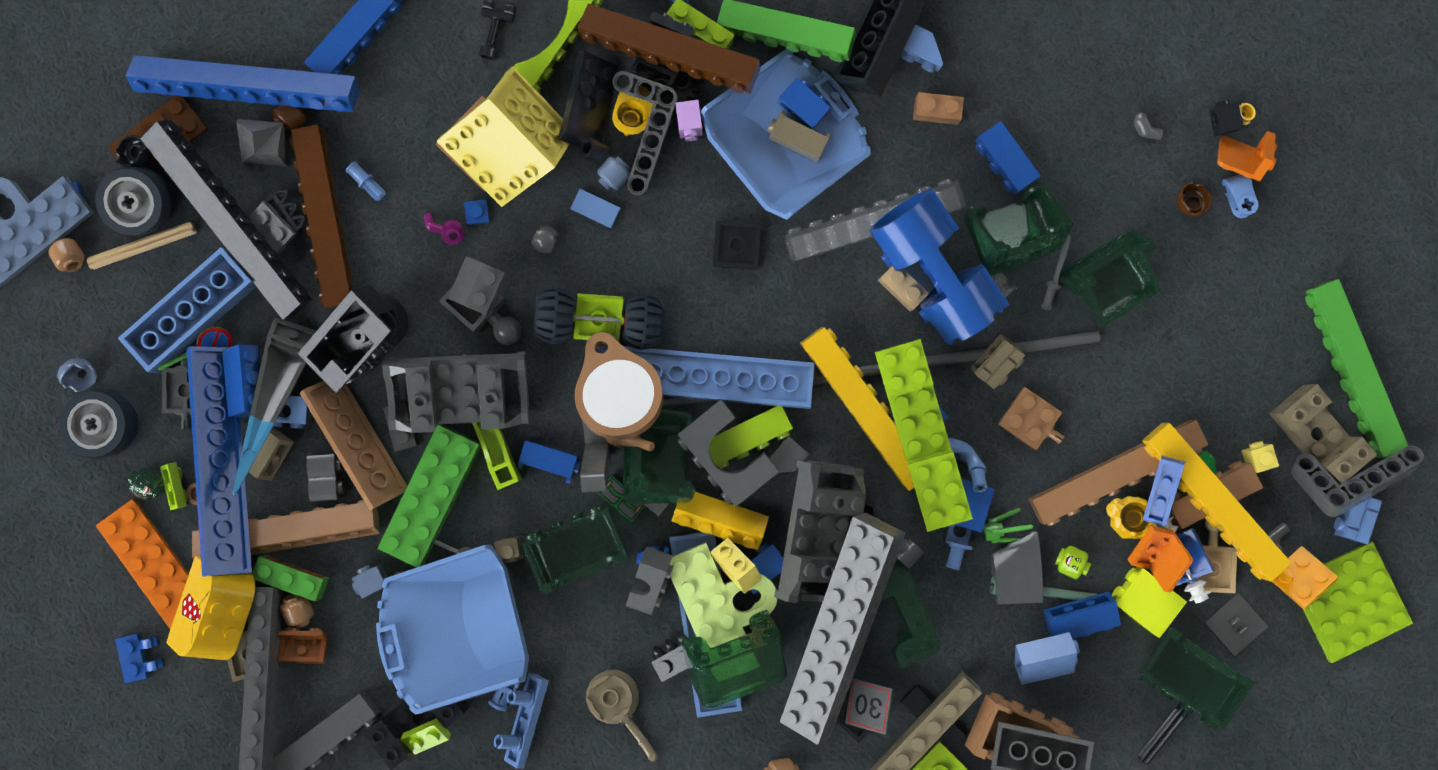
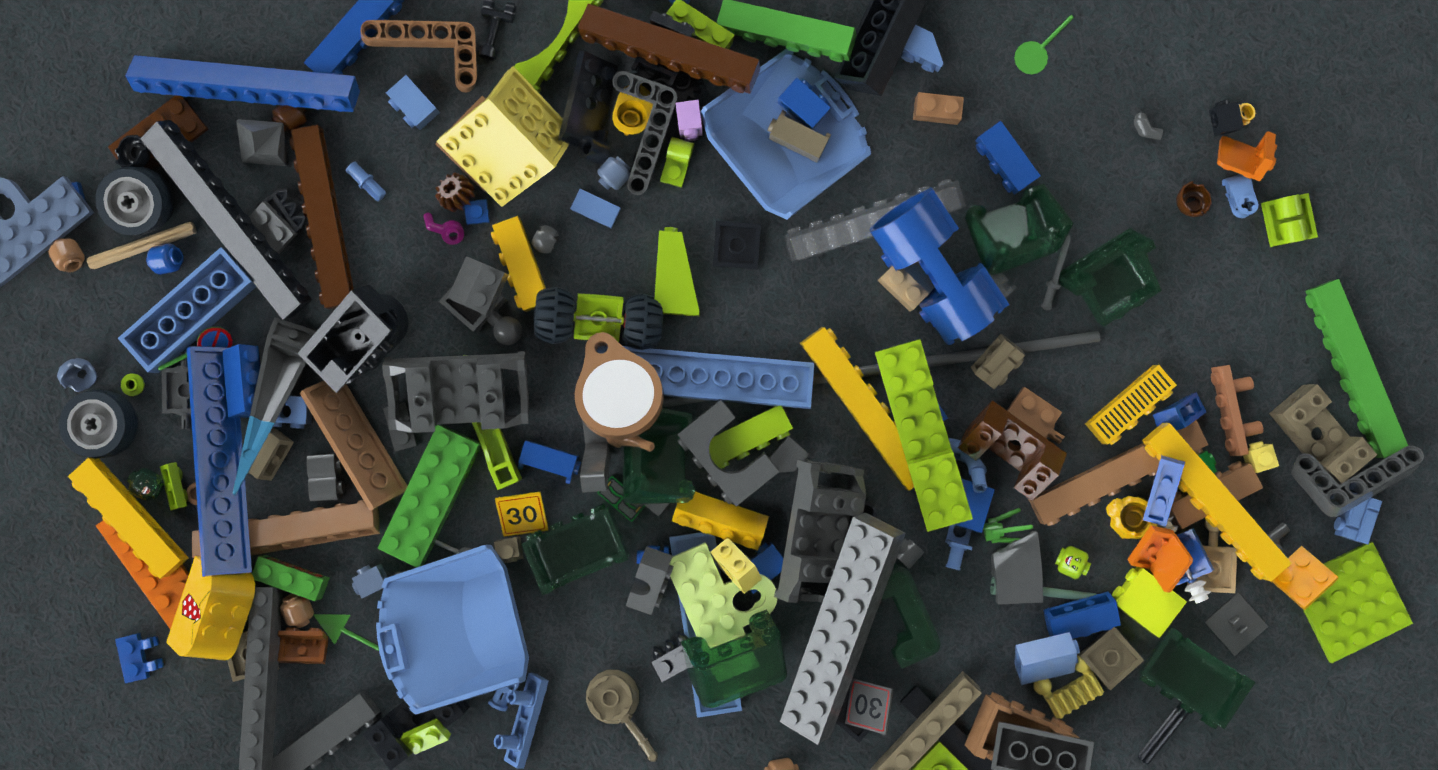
none -> yellow brick [68,458,189,579]
none -> lime plate [121,374,145,396]
none -> blue head [146,243,183,275]
none -> bright green piece [314,614,379,651]
none -> medium nougat beam [361,20,477,93]
none -> medium blue brick [386,75,440,130]
none -> reddish brown gear [435,172,475,212]
none -> yellow brick [491,216,546,312]
none -> yellow piece [495,492,548,537]
none -> lime slope [654,227,700,317]
none -> lime plate [660,137,694,188]
none -> reddish brown plate [958,400,1067,501]
none -> bright green piece [1014,15,1073,75]
none -> light yellow gear [1033,655,1104,719]
none -> dark tan plate [1078,627,1144,690]
none -> yellow brick [1085,365,1177,445]
none -> blue arch [1153,392,1206,431]
none -> nougat plate [1211,365,1263,456]
none -> lime plate [1261,193,1318,247]

